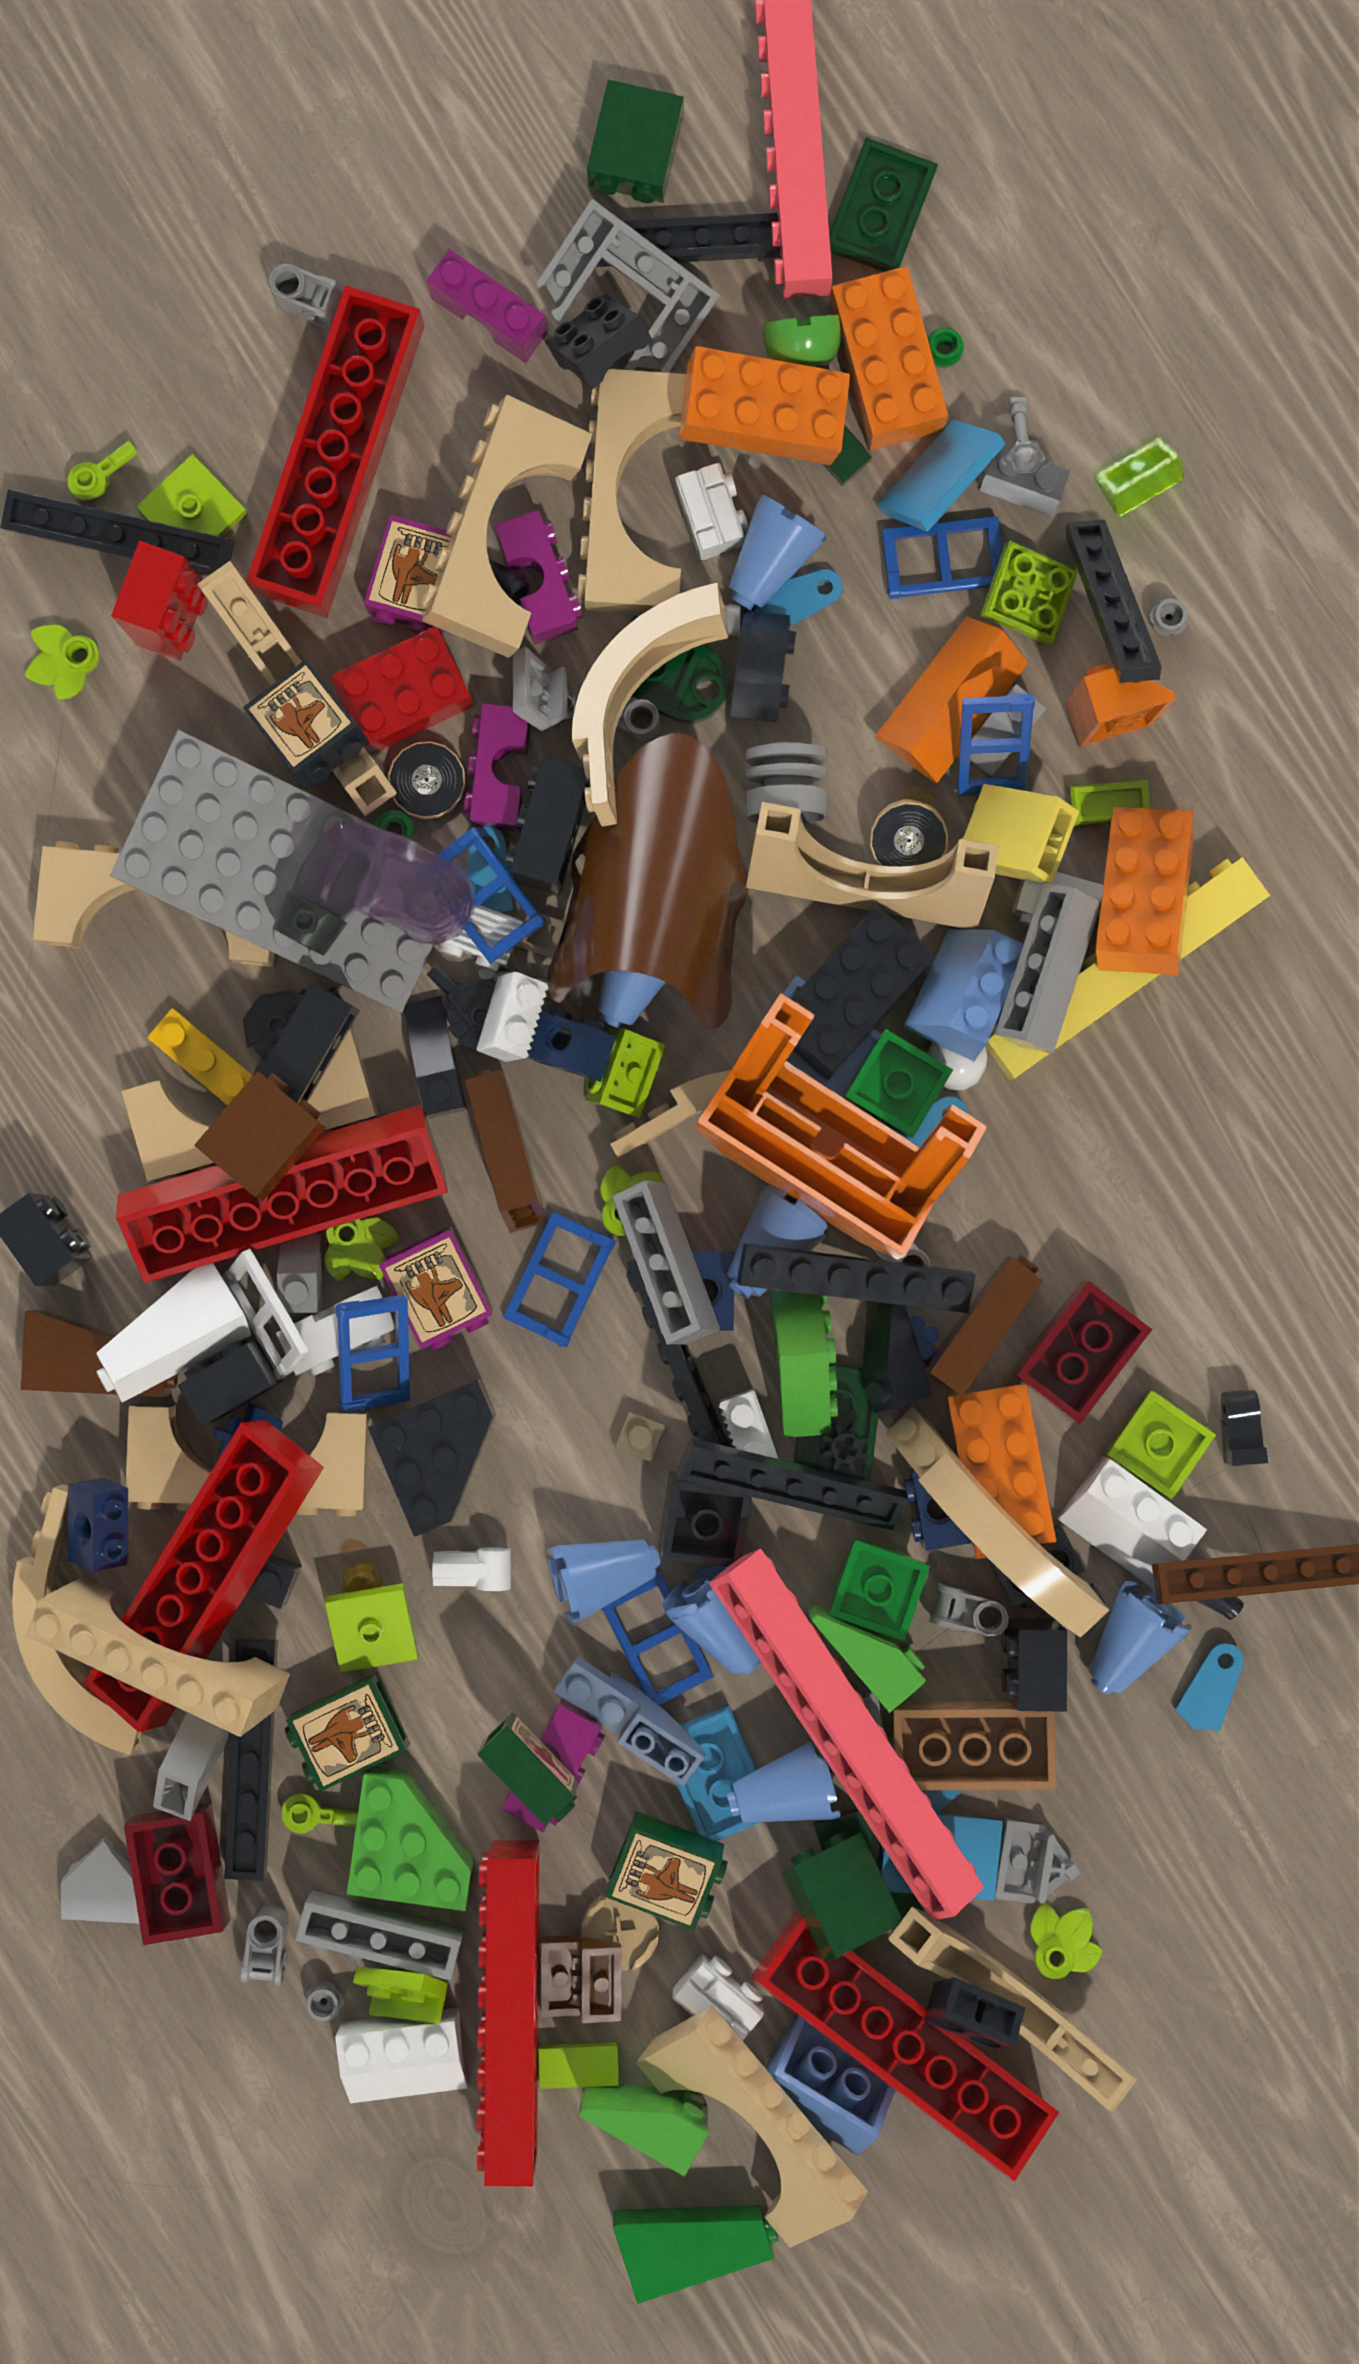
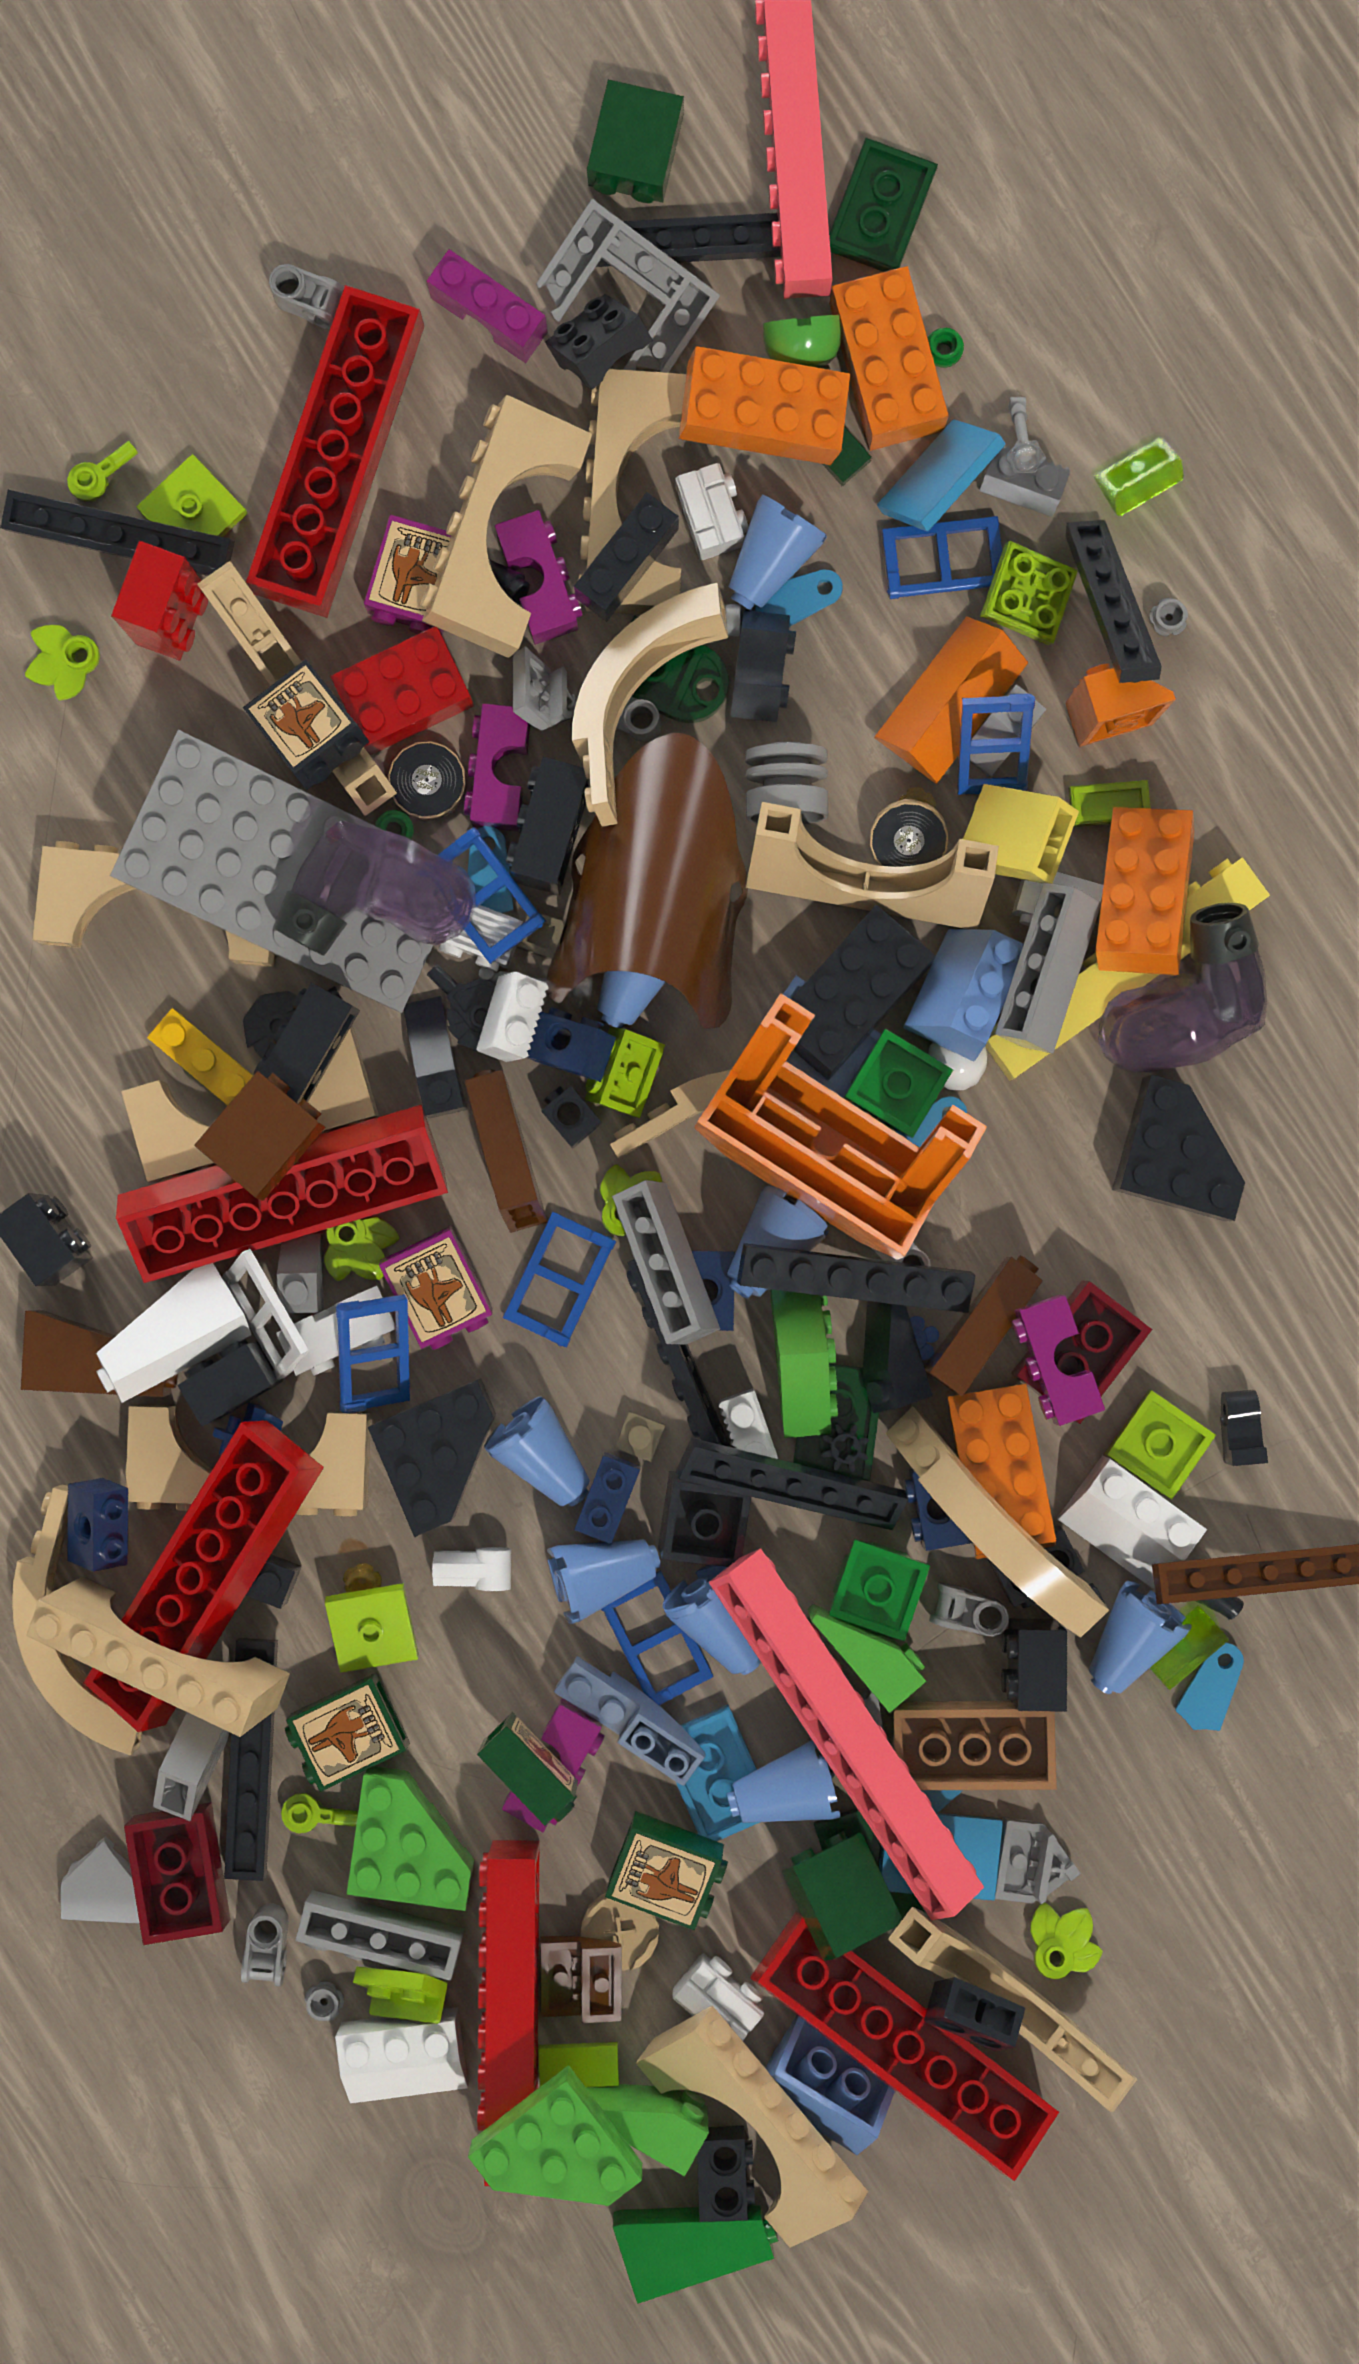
none -> bright green brick [468,2065,643,2206]
none -> medium blue cone [484,1397,590,1506]
none -> black brick [541,1086,602,1149]
none -> black brick [574,492,679,622]
none -> dark blue brick [574,1452,641,1544]
none -> black brick [697,2126,755,2222]
none -> magenta arch [1012,1295,1105,1426]
none -> clear purple piece [1098,903,1267,1072]
none -> black brick [1112,1074,1245,1221]
none -> clear neon green slope [1149,1605,1229,1690]

